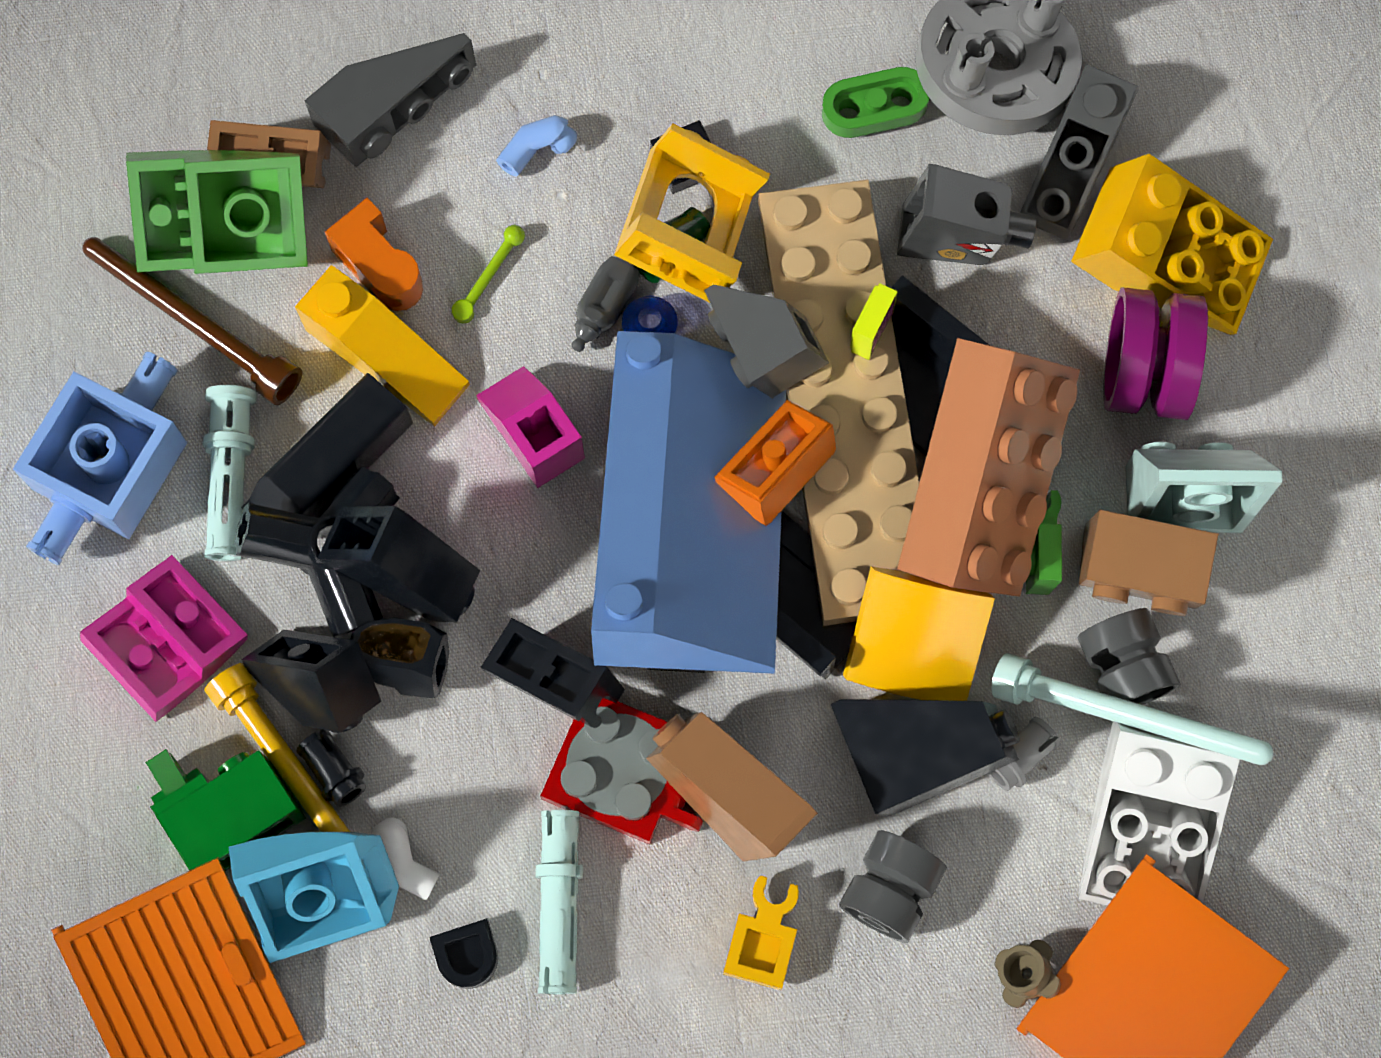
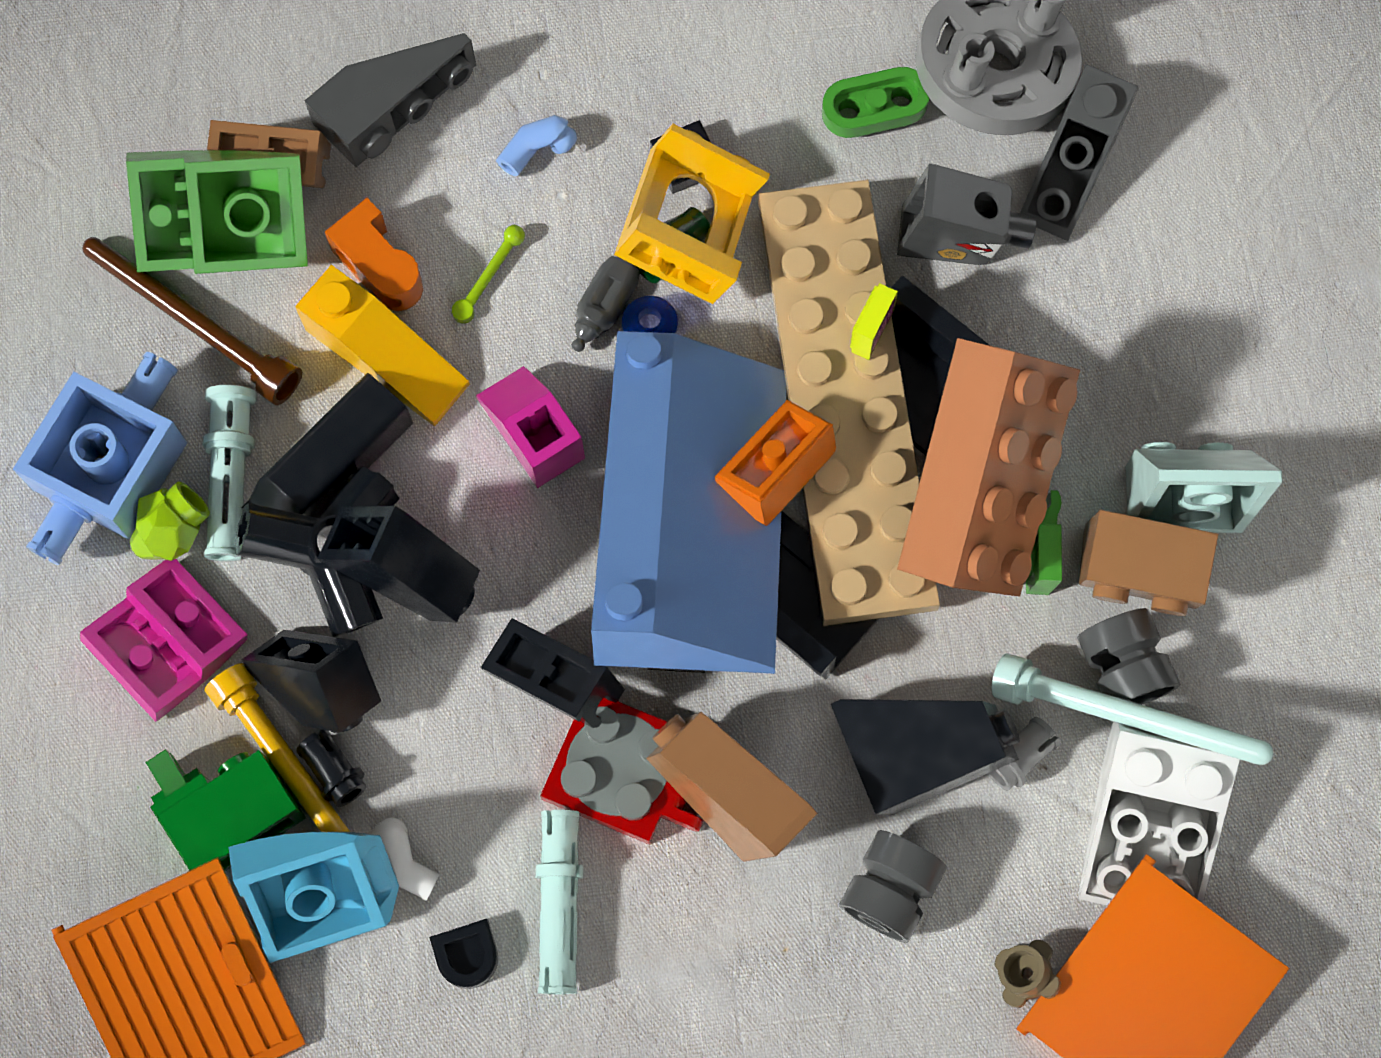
black rock [350,618,449,699] -> none
dark grey slope [704,284,829,398] -> none
yellow plate [723,875,799,991] -> none
yellow slope [843,566,995,701] -> none
yellow slope [1071,153,1273,335] -> none
magenta wheel [1103,287,1208,420] -> none
none -> lime rock [130,481,210,561]

